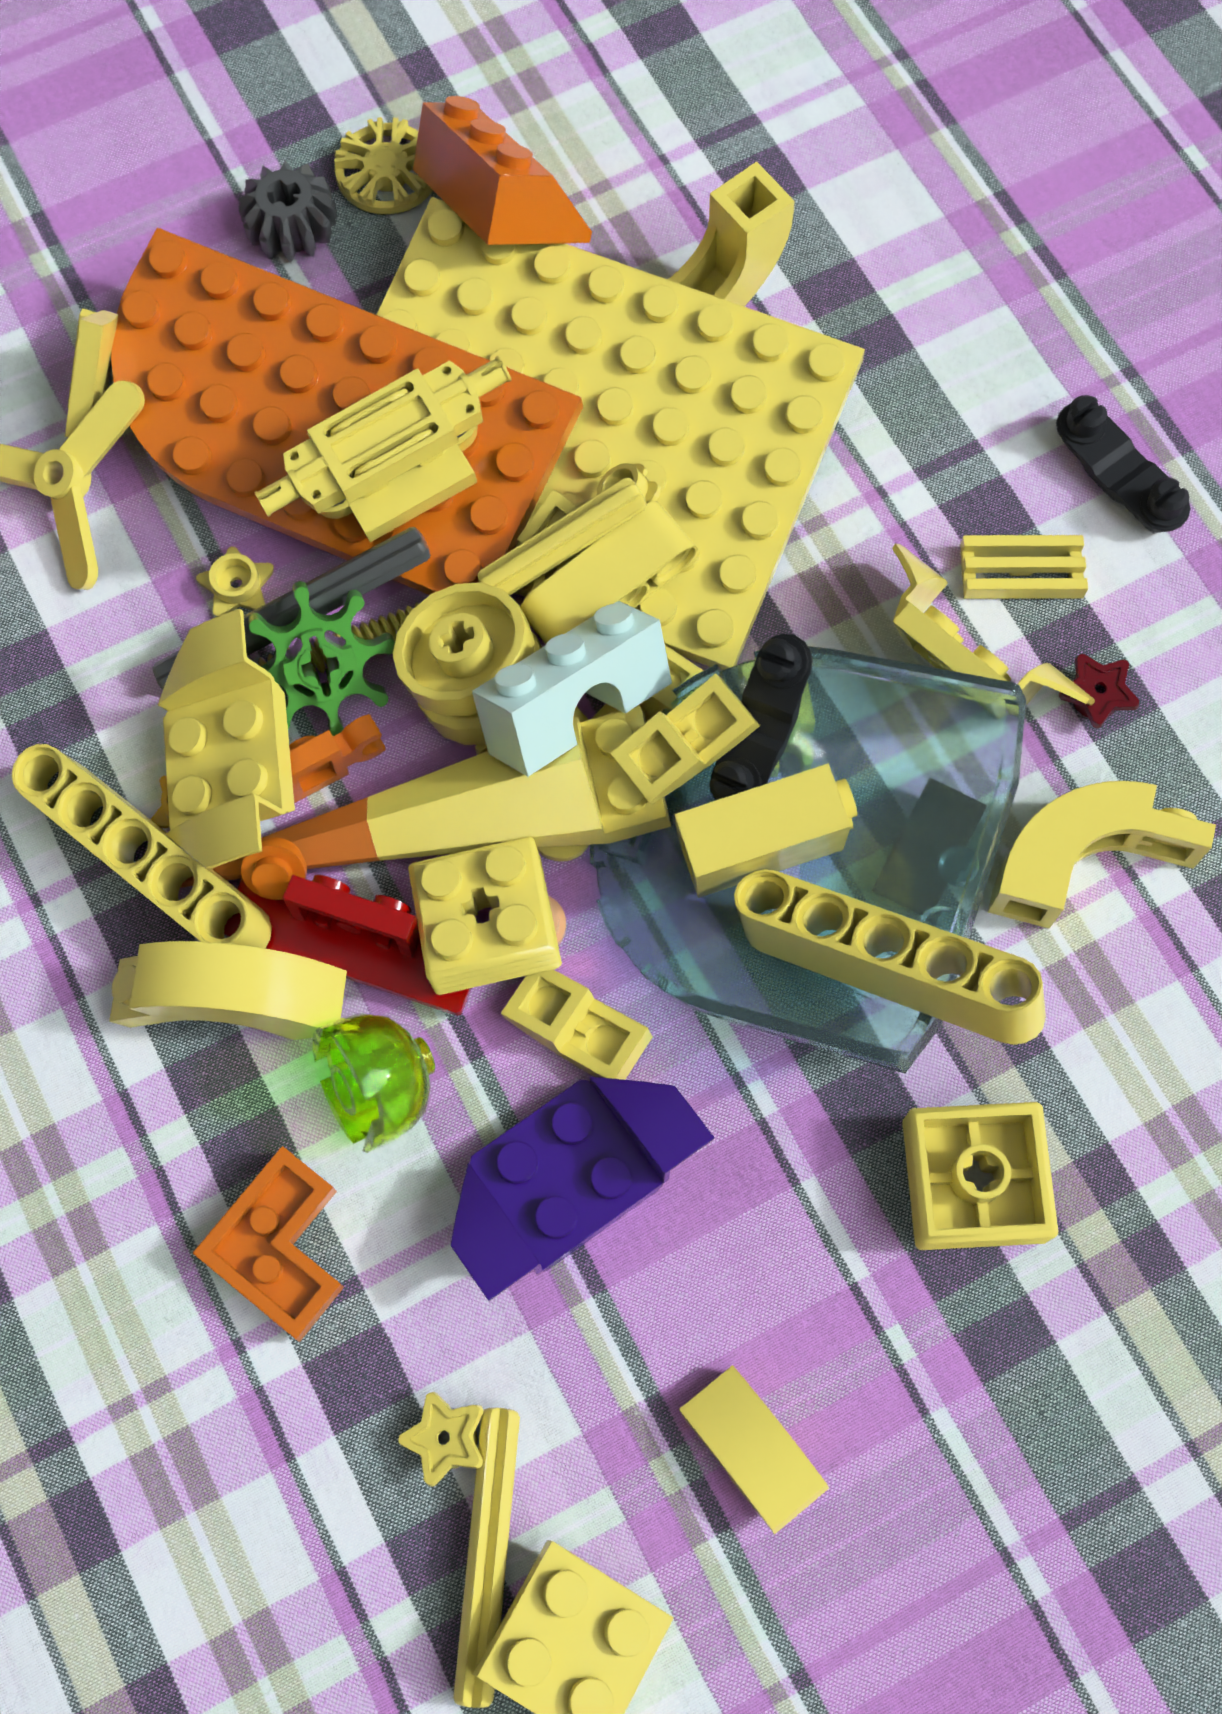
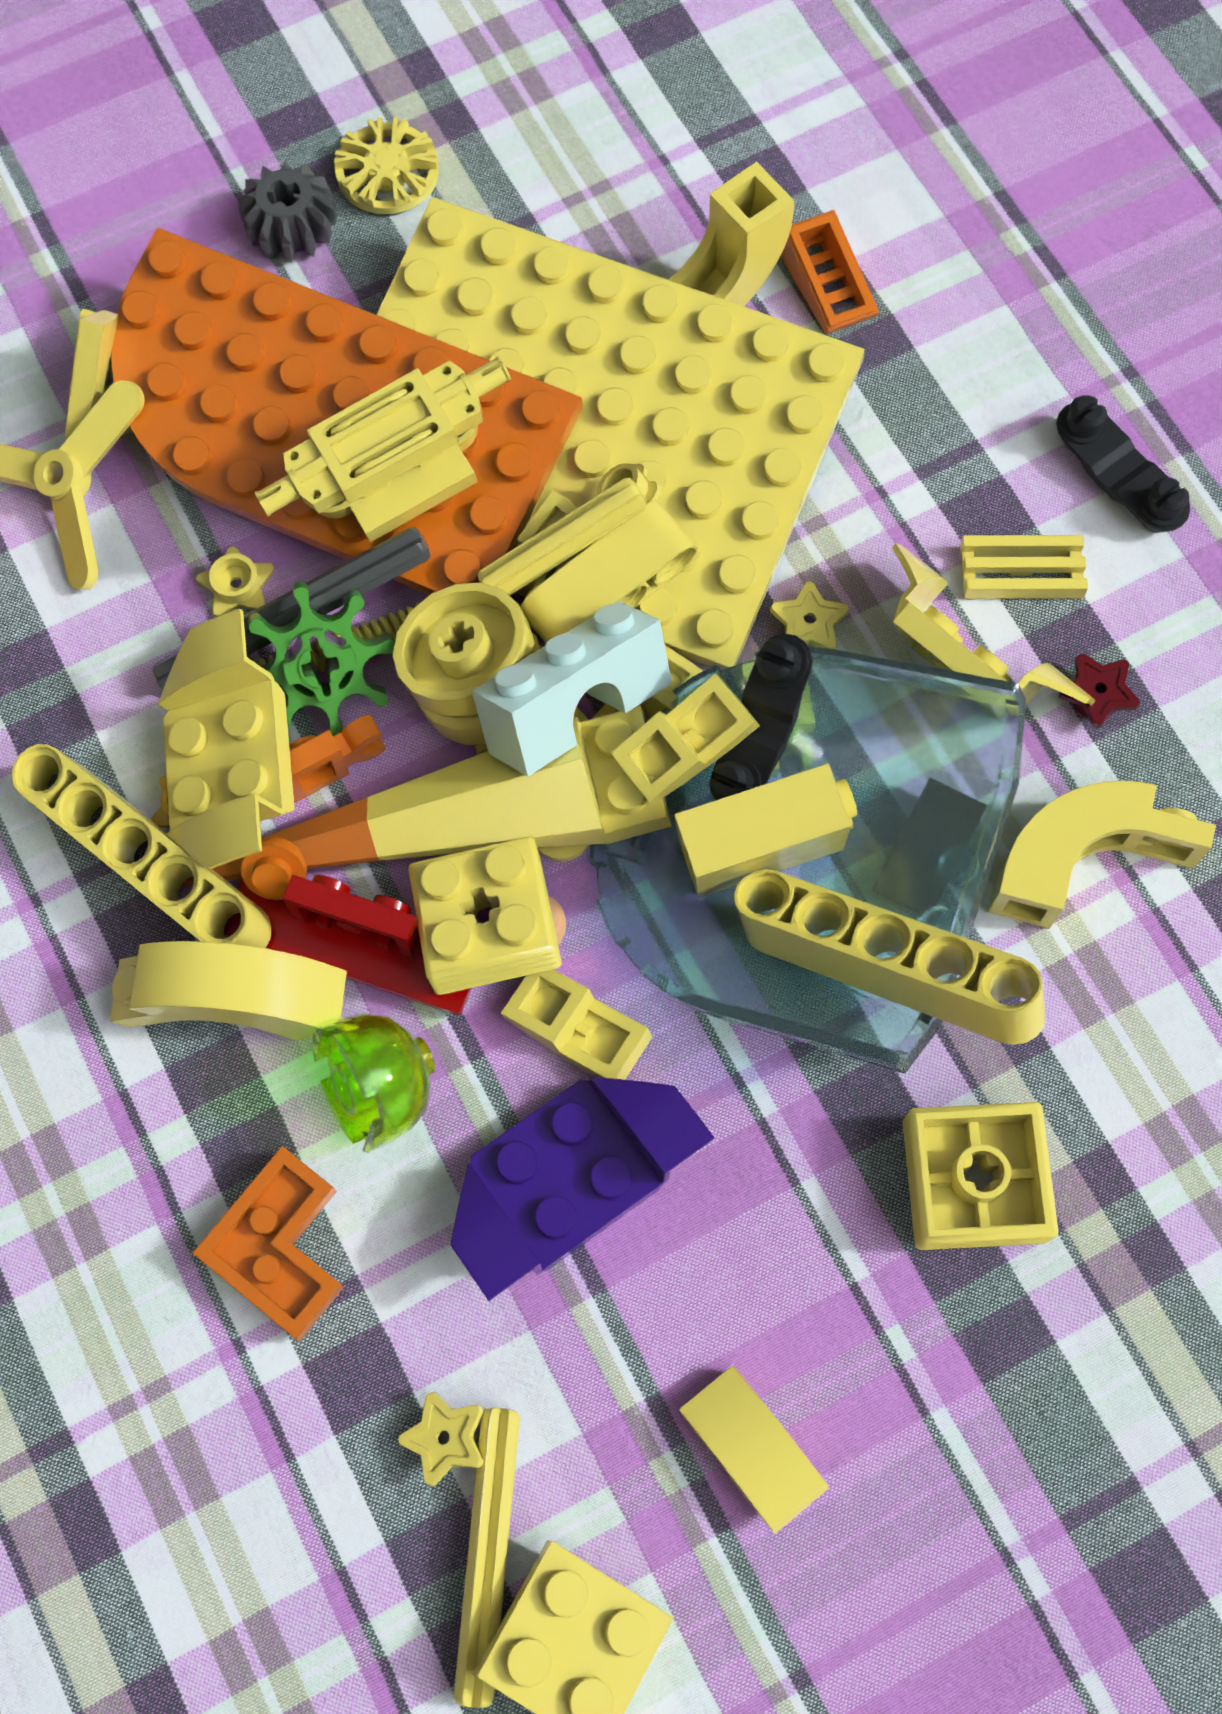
orange slope [413,96,592,245] -> none
none -> light yellow plate [770,581,849,652]
none -> orange slope [781,210,879,335]

